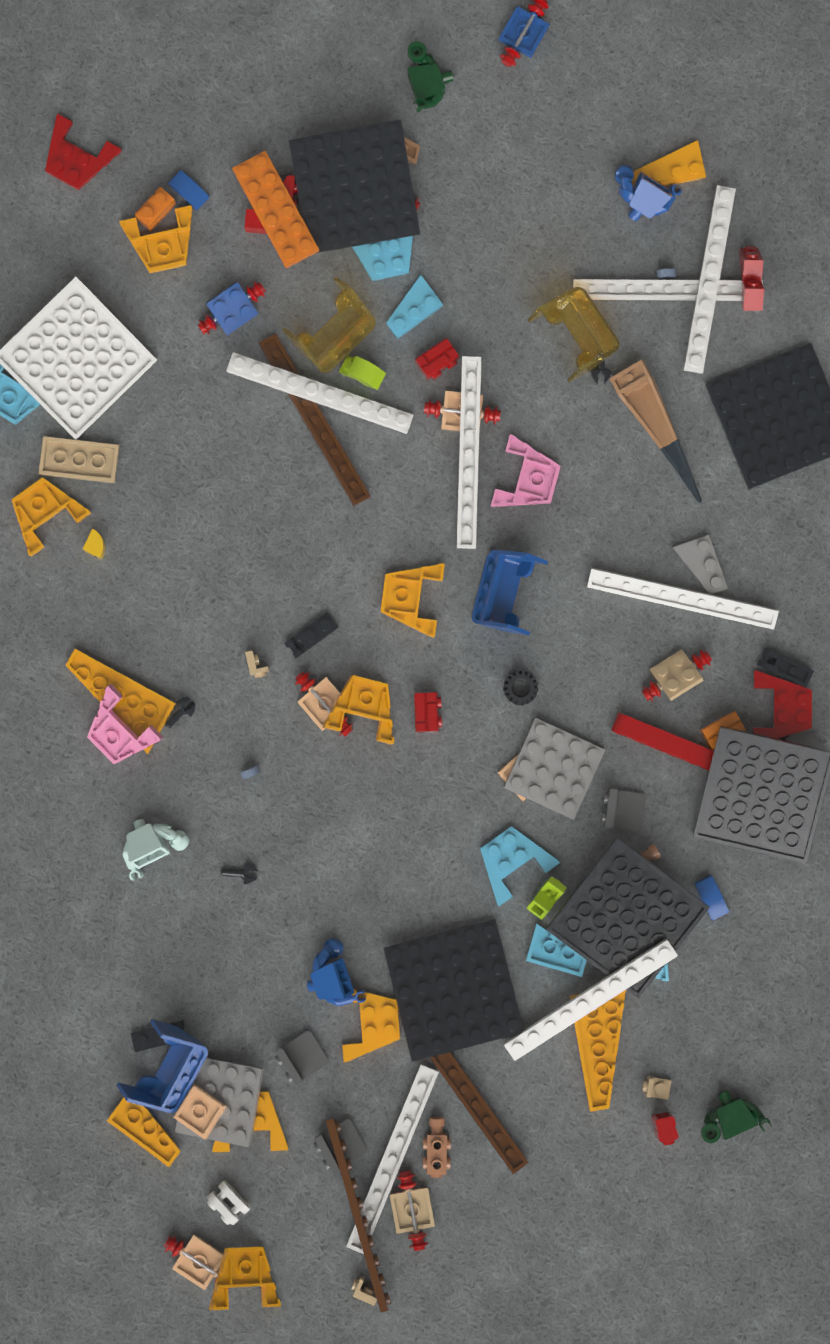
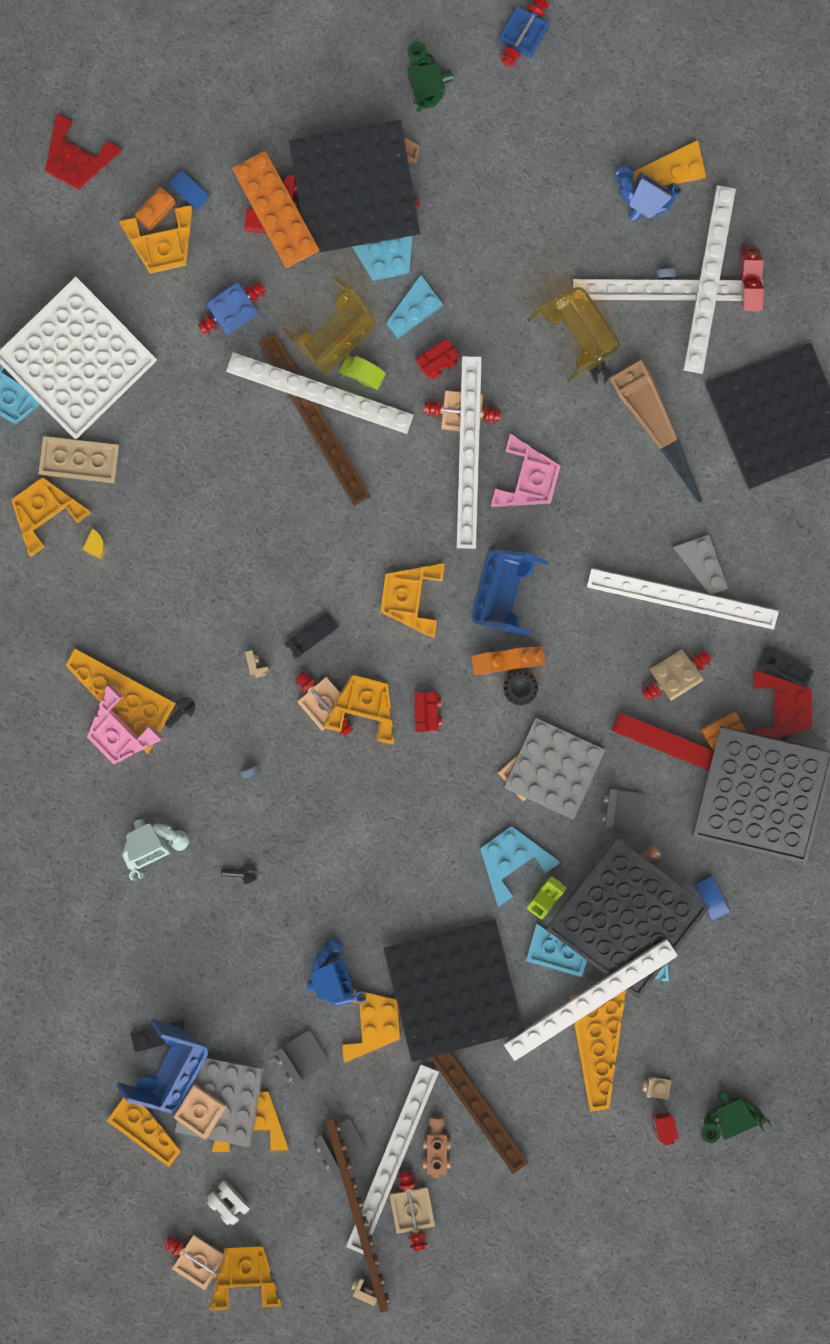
none -> orange arch [471,646,546,675]

